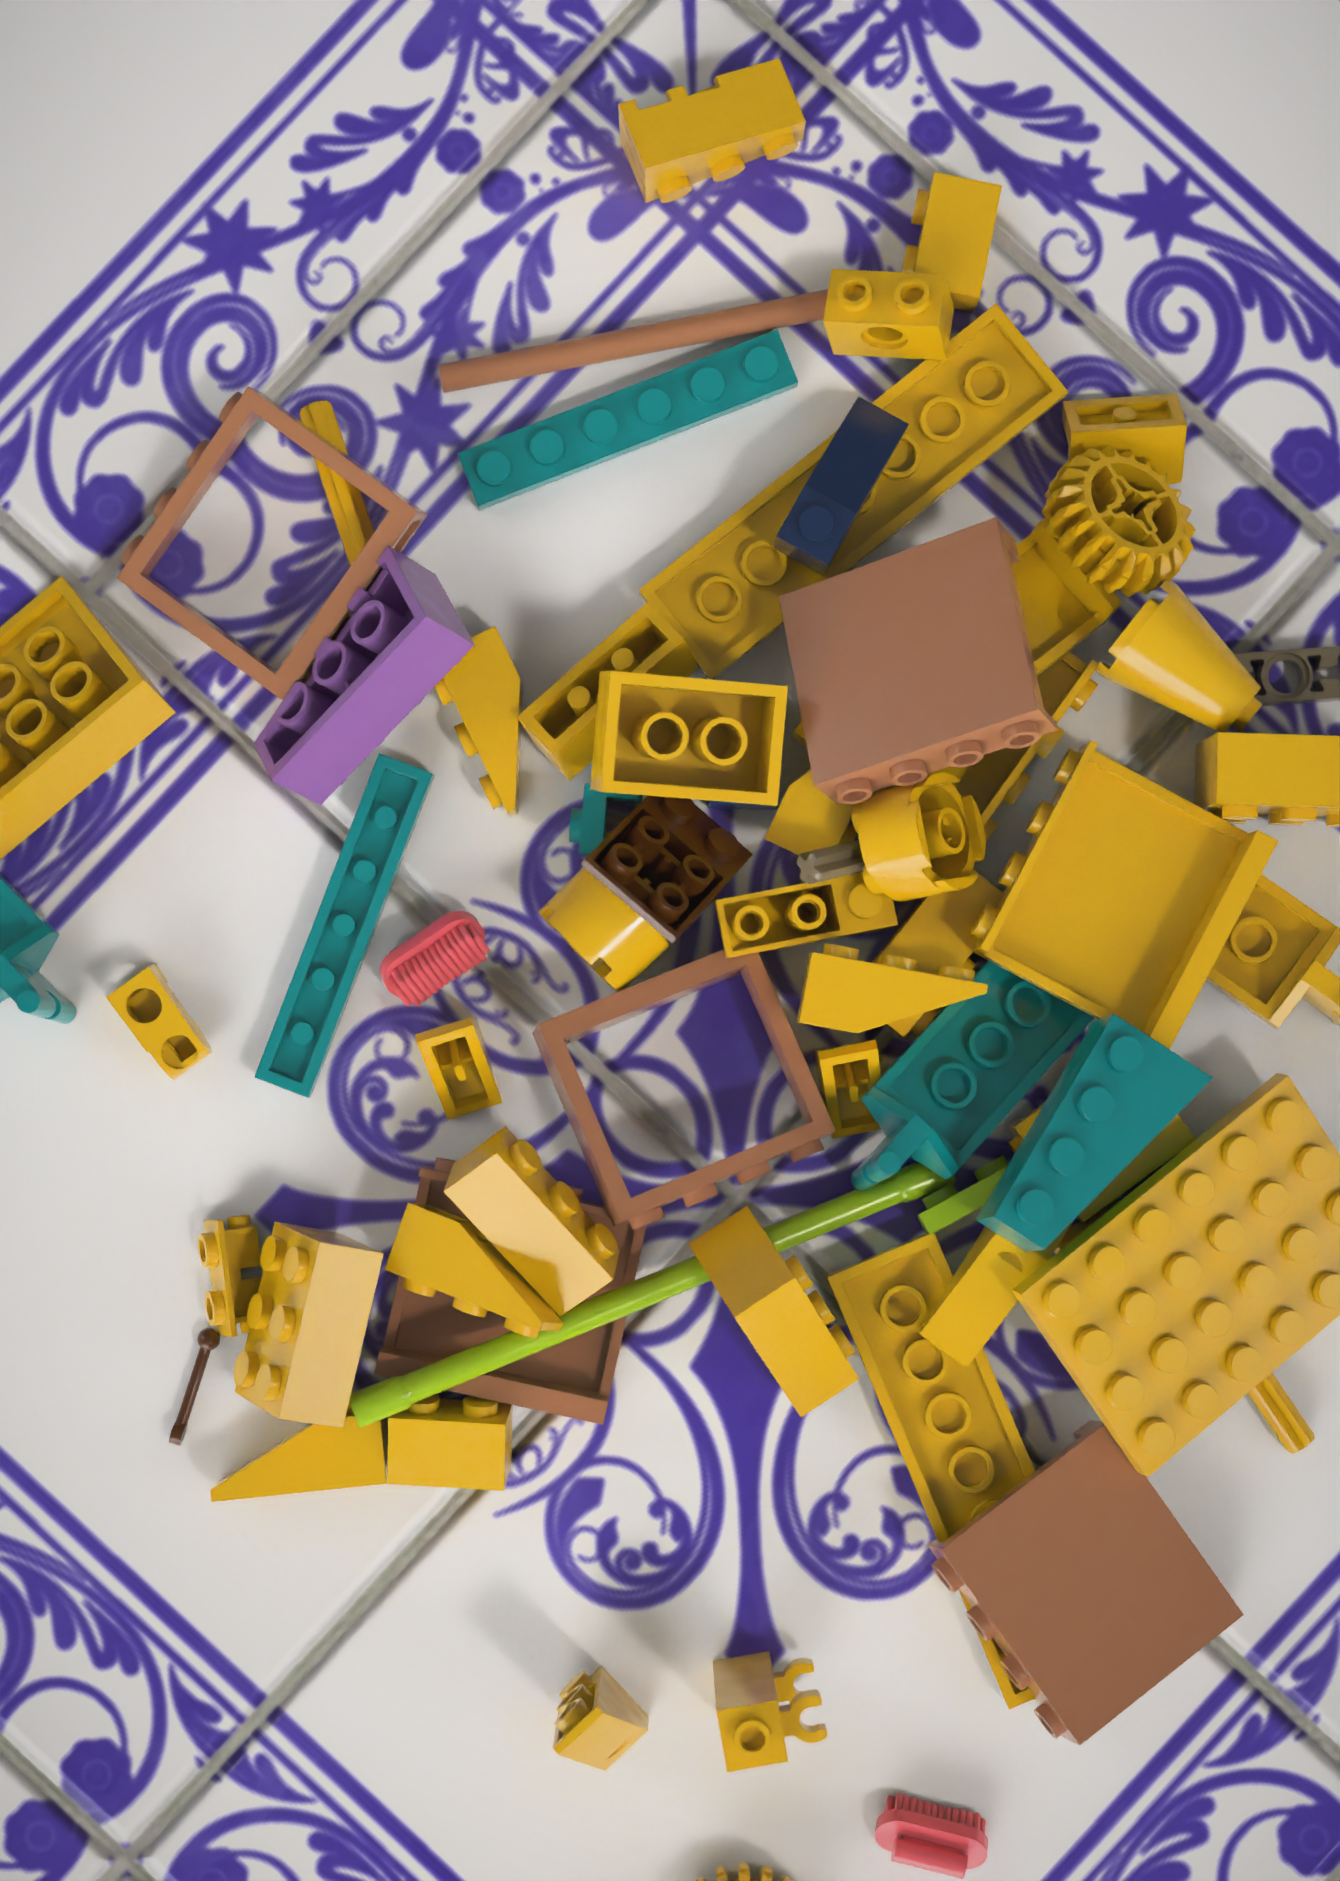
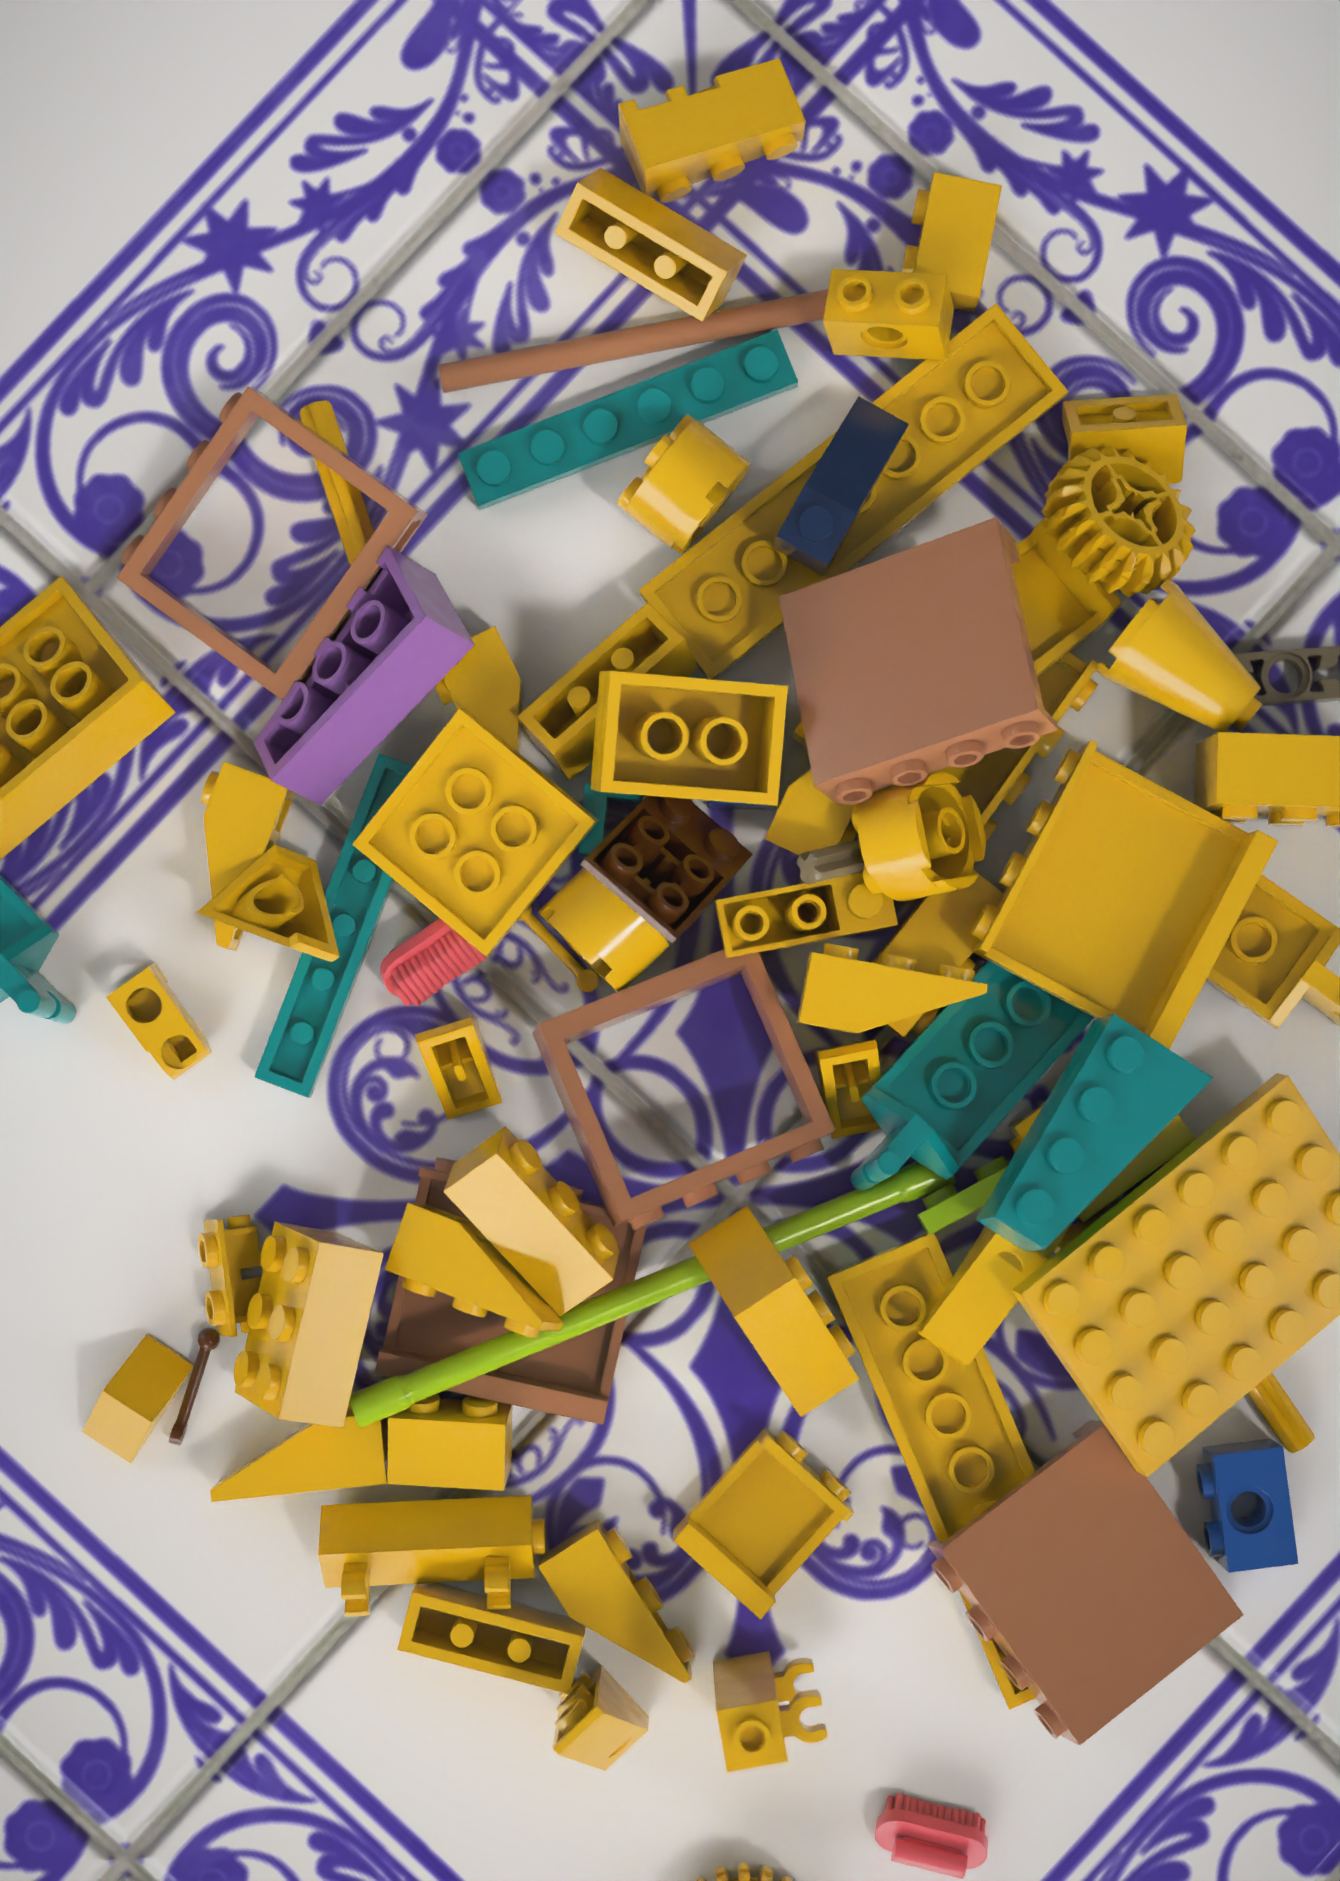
none -> yellow slope [82,1334,194,1463]
none -> yellow slope [196,845,340,962]
none -> yellow slope [201,762,296,951]
none -> yellow brick [318,1495,546,1617]
none -> yellow plate [352,708,599,956]
none -> yellow brick [397,1583,586,1694]
none -> yellow hinge [518,905,599,992]
none -> yellow slope [538,1519,695,1684]
none -> yellow brick [554,167,747,322]
none -> yellow brick [617,414,751,555]
none -> yellow panel [673,1427,854,1620]
none -> blue brick [1196,1438,1299,1573]

